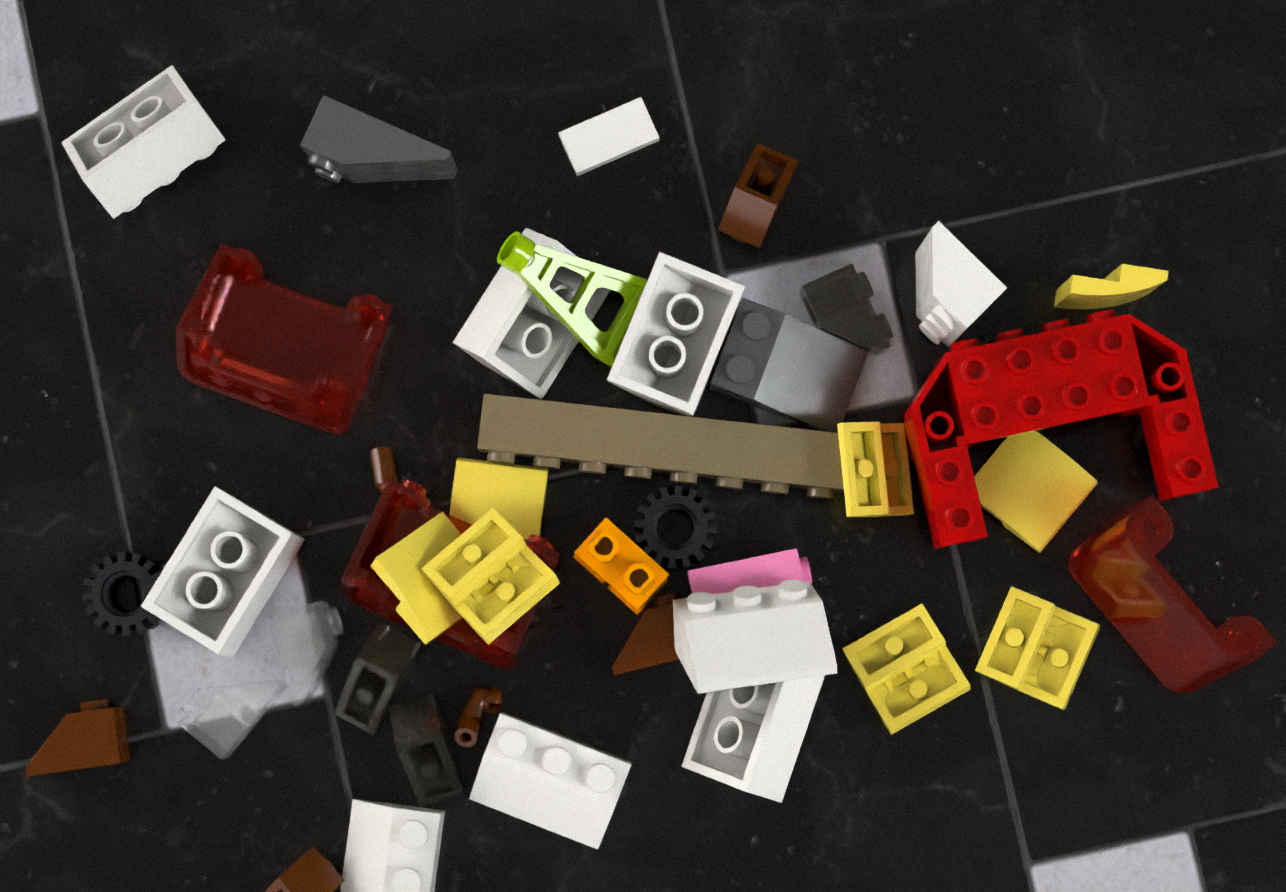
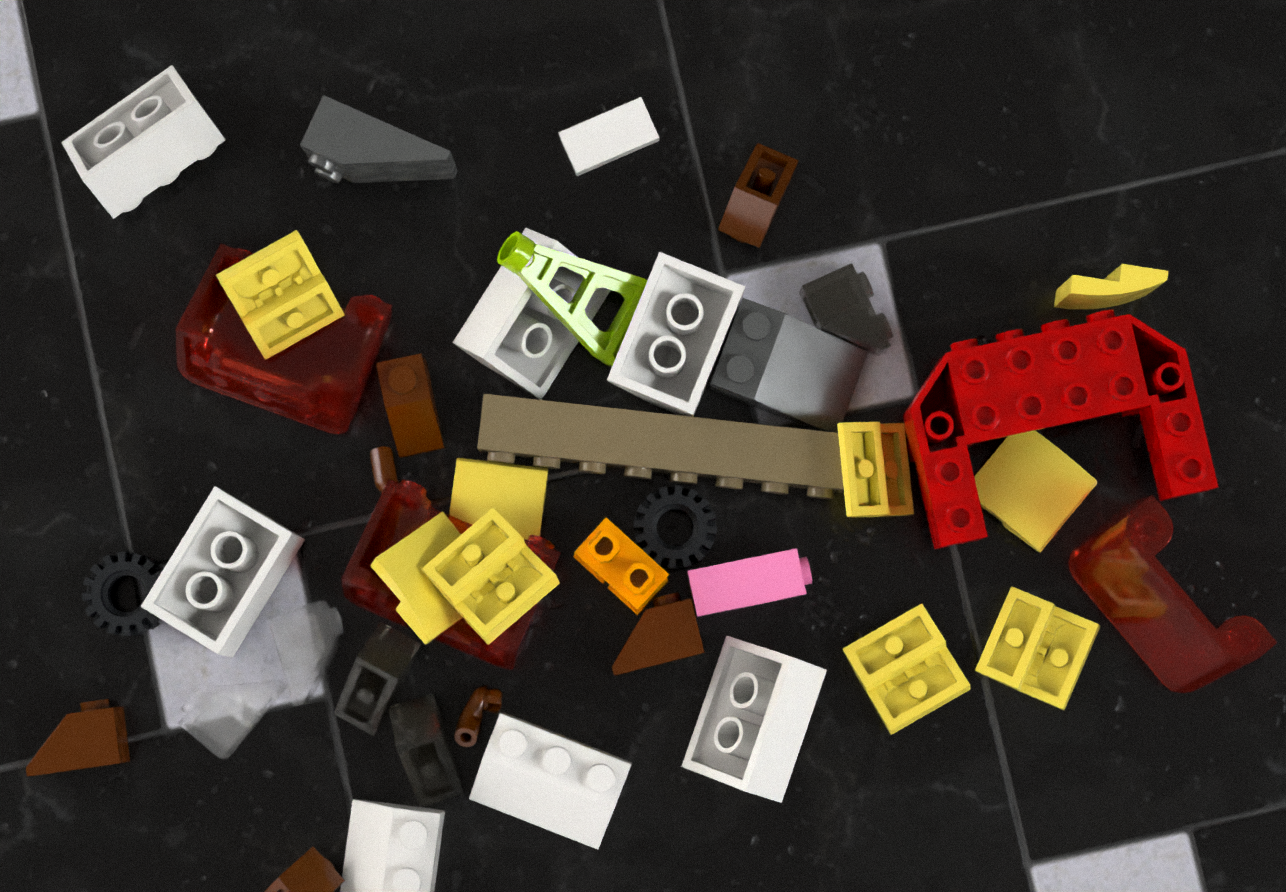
white slope [673,579,837,694] -> none
white slope [915,221,1007,347] -> none
none -> light yellow slope [216,230,345,360]
none -> reddish brown slope [376,353,445,458]

